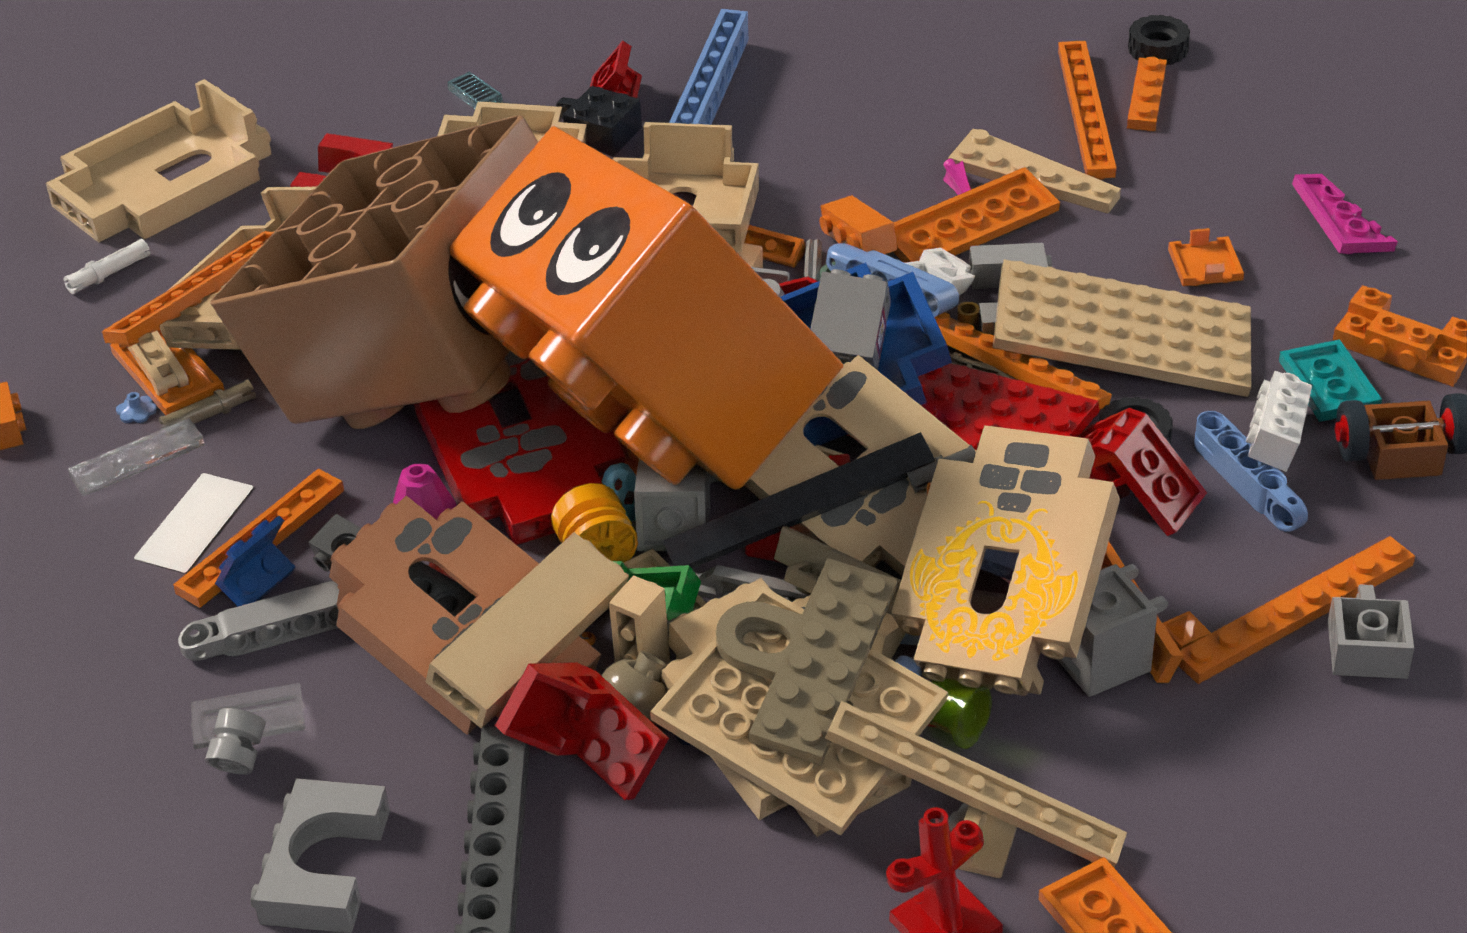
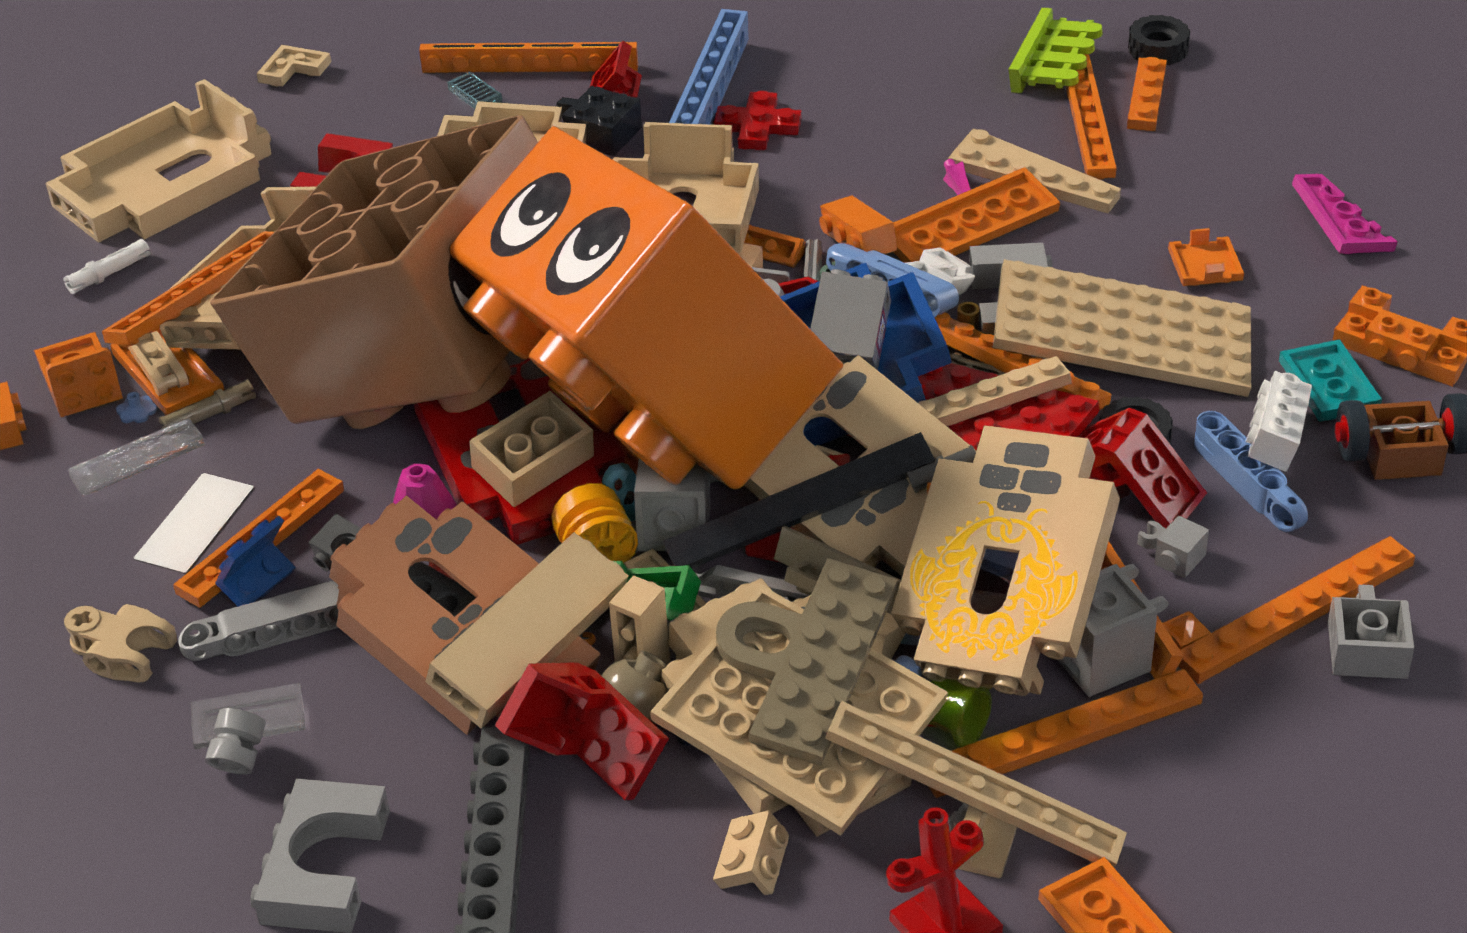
none -> orange bracket [34,332,123,418]
none -> tan piece [64,604,178,683]
none -> tan plate [257,45,331,87]
none -> orange plate [419,42,639,73]
none -> tan brick [470,391,594,507]
none -> tan bracket [713,810,789,895]
none -> red plate [714,91,802,150]
none -> tan plate [918,356,1072,426]
none -> orange plate [928,669,1203,798]
none -> lime fence [1008,7,1103,93]
none -> light grey brick [1137,515,1209,578]

